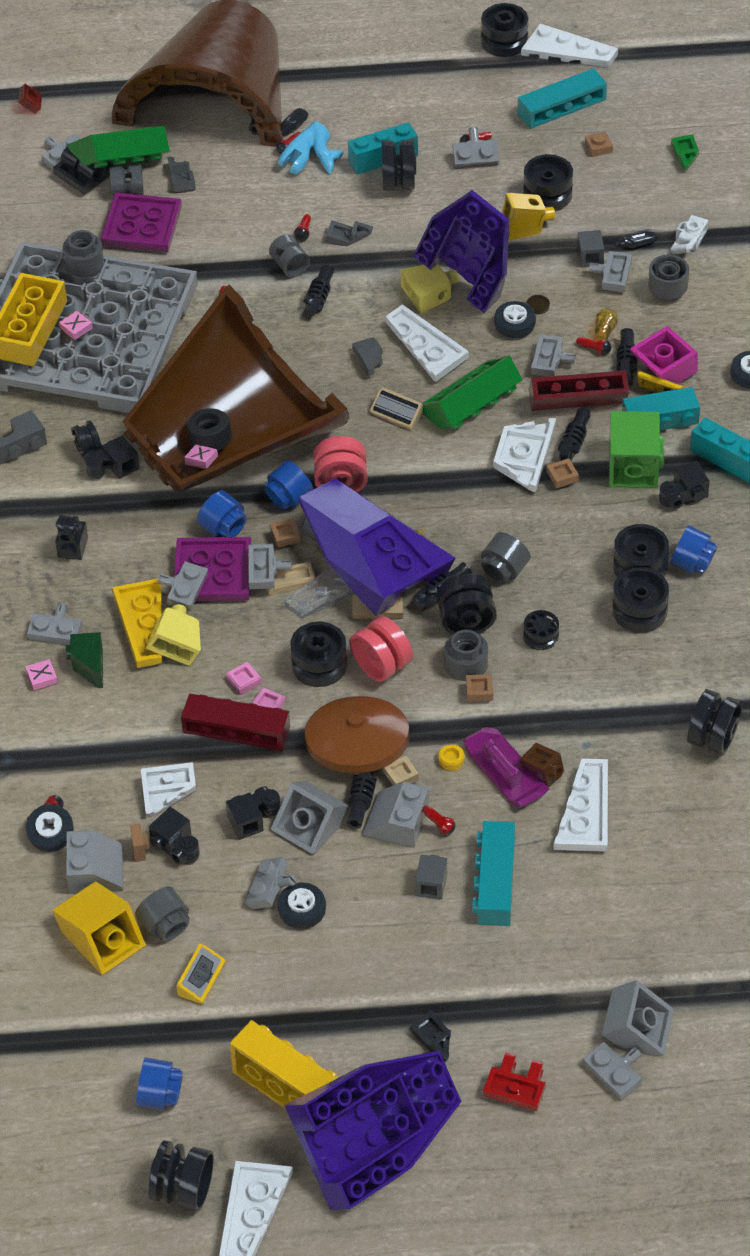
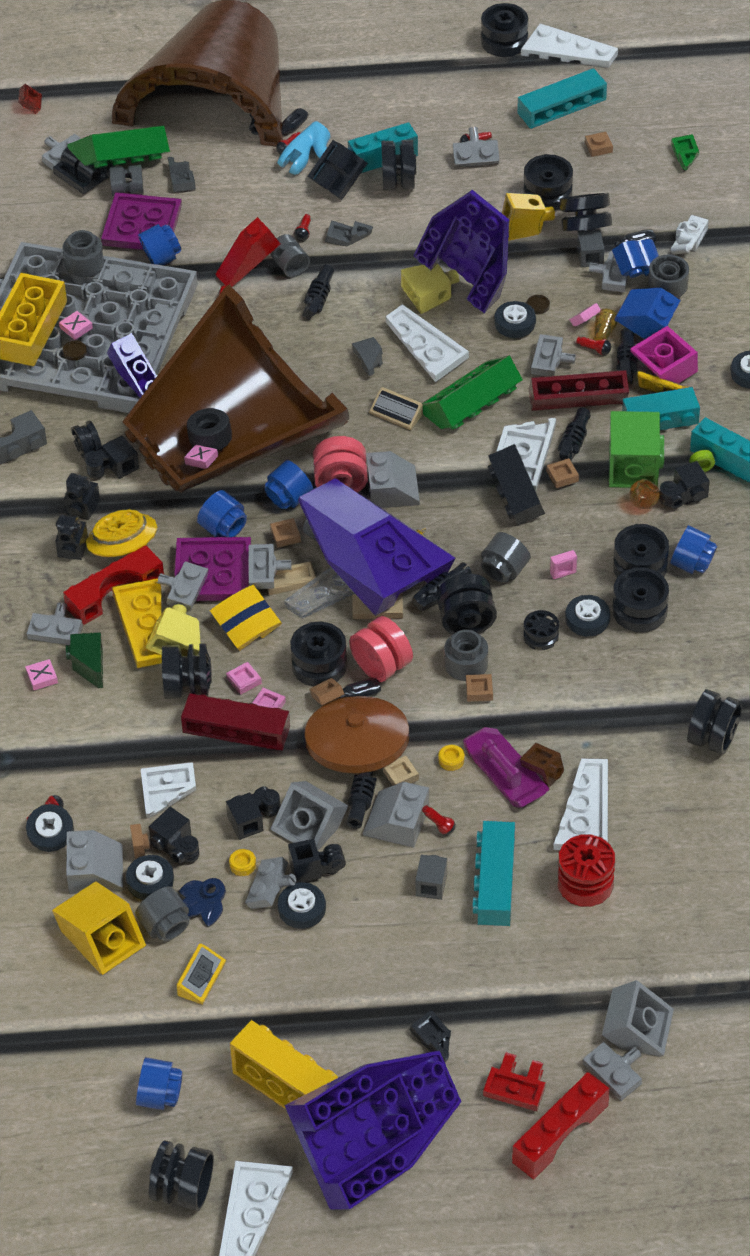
none -> dark brown piece [63,340,87,361]
none -> red arch [63,545,164,625]
none -> black brick [64,473,100,520]
none -> yellow piece [86,509,158,557]
none -> dark purple slope [107,333,157,398]
none -> black wheel [126,855,174,900]
none -> blue piece [137,224,182,266]
none -> black wheel [162,643,212,699]
none -> dark blue plate [179,878,226,927]
none -> yellow slope [209,585,282,651]
none -> red slope [215,217,280,287]
none -> yellow tile [229,849,256,876]
none -> black brick [288,839,346,883]
none -> black plate [307,140,368,200]
none -> medium nougat plate [309,678,344,705]
none -> black piece [336,678,381,700]
none -> light grey slope [366,451,420,508]
none -> black brick [487,444,545,526]
none -> red arch [512,1072,610,1180]
none -> bright pink tile [550,550,577,579]
none -> red wheel [558,834,615,907]
none -> black wheel [559,193,612,232]
none -> black wheel [565,595,611,637]
none -> bright pink tile [569,303,601,327]
none -> blue brick [612,239,659,278]
none -> blue slope [614,288,681,339]
none -> clear orange piece [629,479,660,509]
none -> lime tile [689,450,715,472]

